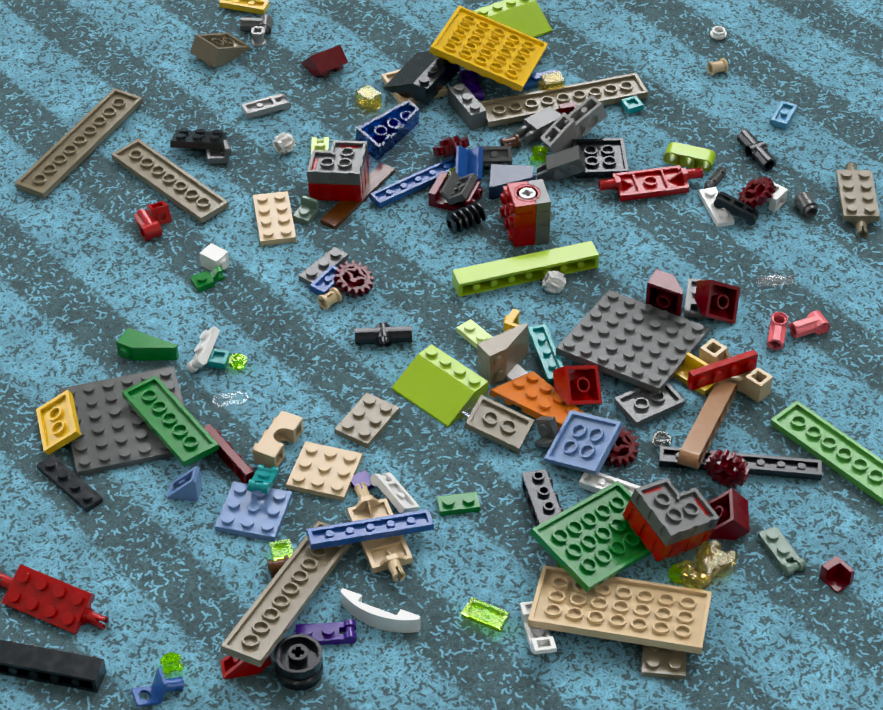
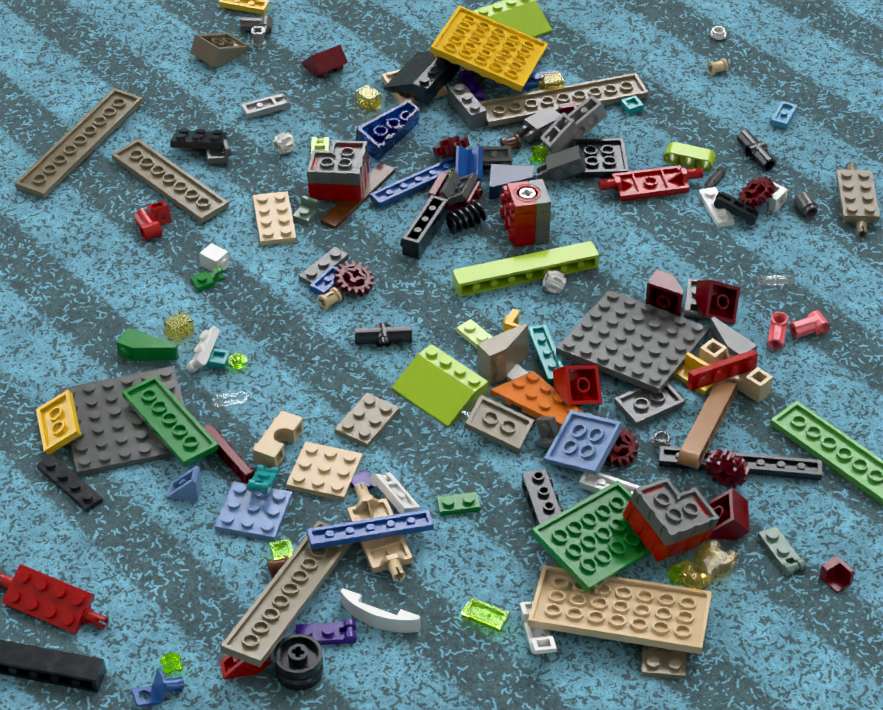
none -> clear yellow brick [163,310,194,343]
none -> black brick [400,195,448,259]
none -> slope [710,317,757,357]

